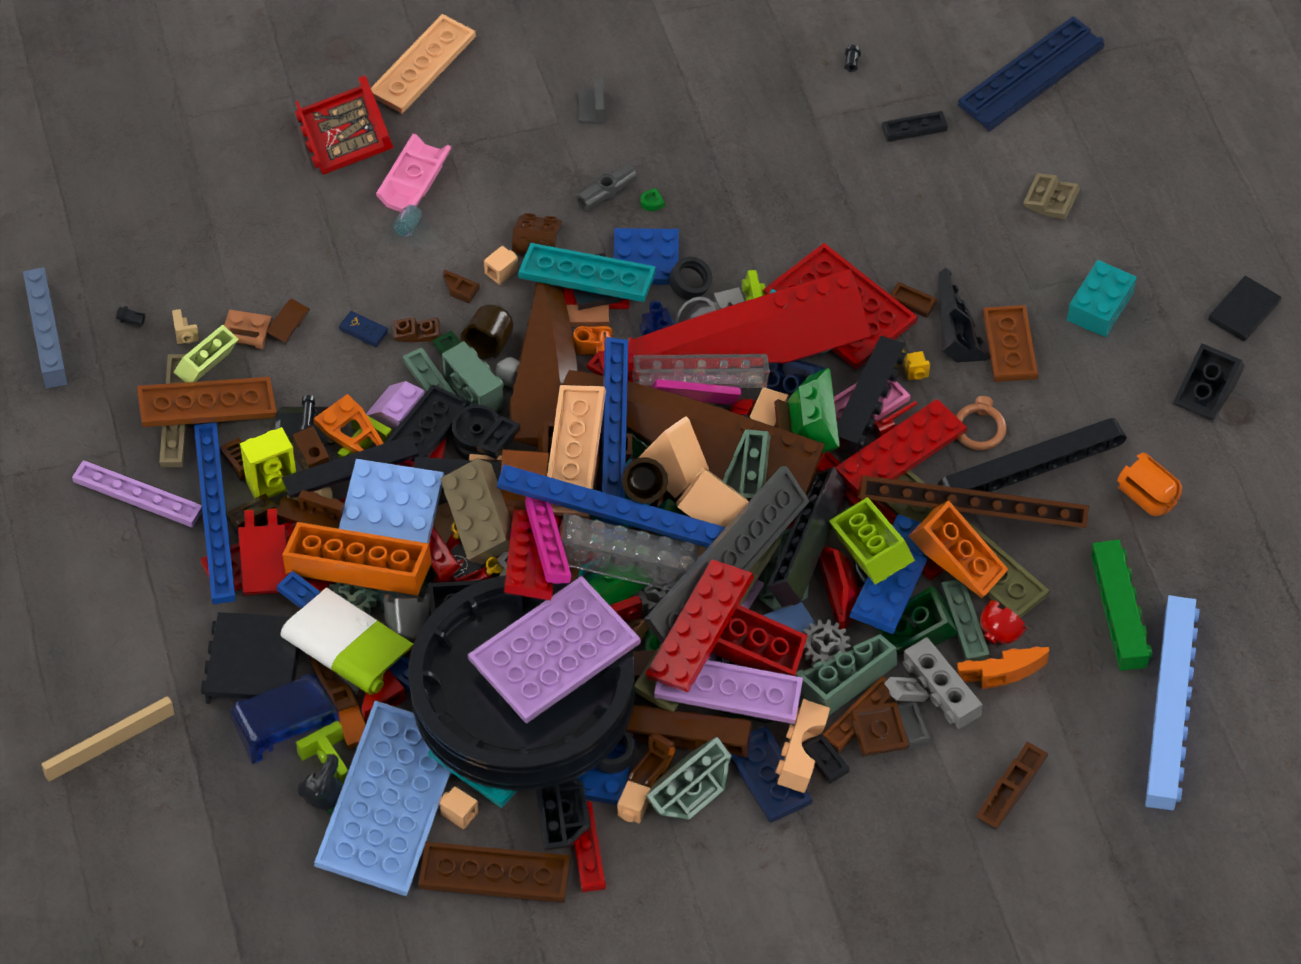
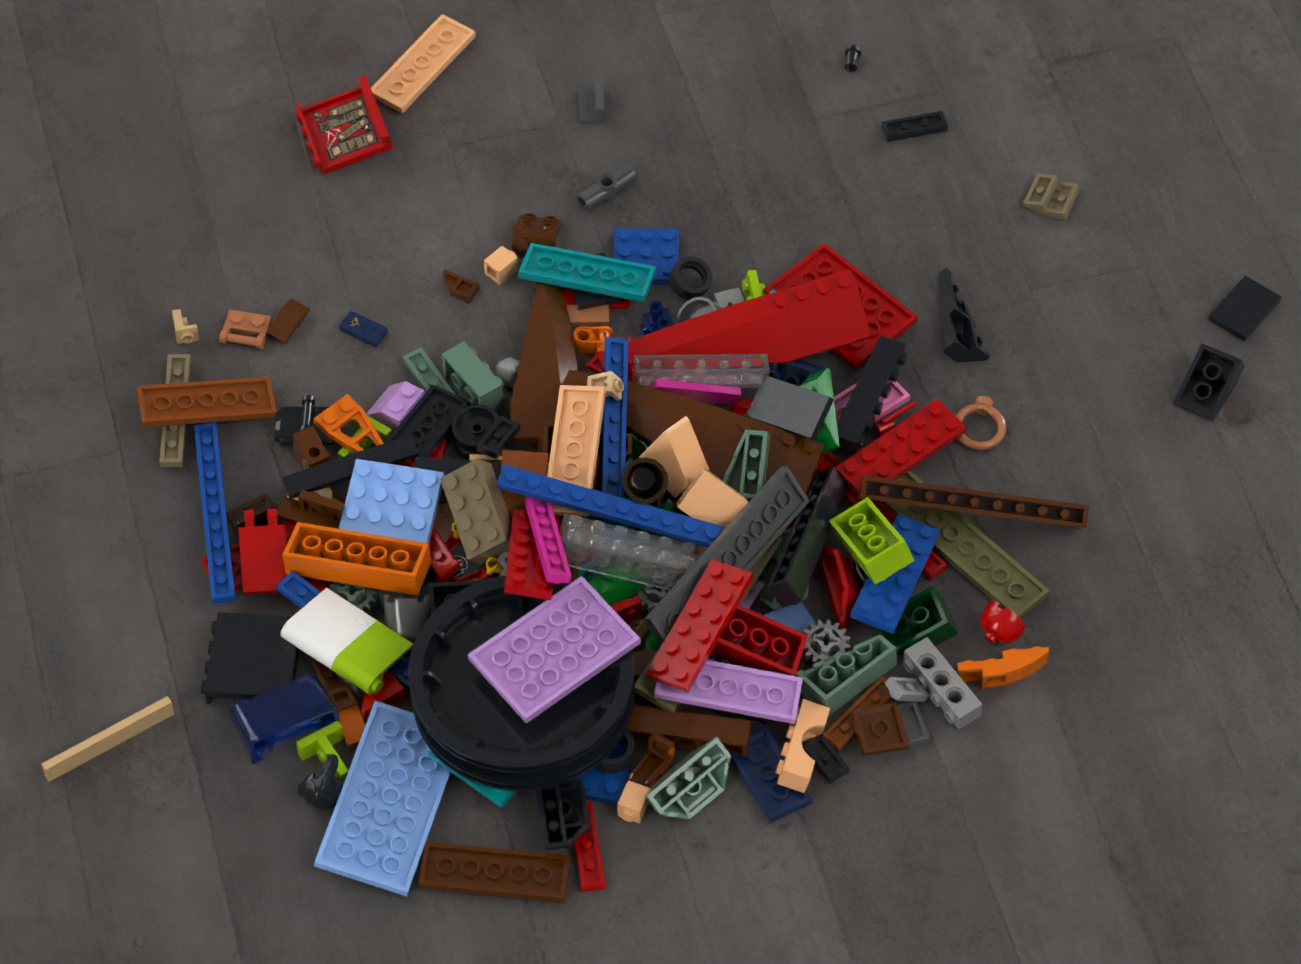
sand blue brick [23,267,68,389] -> none
lavender plate [72,460,203,528] -> none
black pin [116,306,146,327] -> none
yellowish green brick [174,325,239,382] -> none
reddish brown slope [220,438,245,481] -> none
neon yellow brick [240,427,296,499] -> none
bright pink piece [376,134,451,214] -> none
clear light blue brick [393,205,422,237] -> none
reddish brown slope [393,317,441,342] -> none
dark green plate [433,330,461,356] -> none
light nougat brick [439,786,478,830] -> none
dark brown cylinder [461,304,514,360] -> none
green tile [640,188,665,211] -> none
reddish brown tile [890,282,937,318] -> none
yellow bracket [903,351,930,381] -> none
orange slope [909,500,1008,598] -> none
black beam [938,418,1127,492] -> none
sand green plate [941,579,990,661] -> none
dark blue plate [958,16,1104,132] -> none
reddish brown slope [976,742,1048,829] -> none
dark orange tile [982,305,1038,382] -> none
teal brick [1067,260,1137,337] -> none
green brick [1090,540,1152,671] -> none
orange cylinder [1117,453,1182,517] -> none
light blue brick [1145,595,1200,811] -> none
none -> tan bracket [587,371,624,401]
none -> black tile [747,375,834,440]

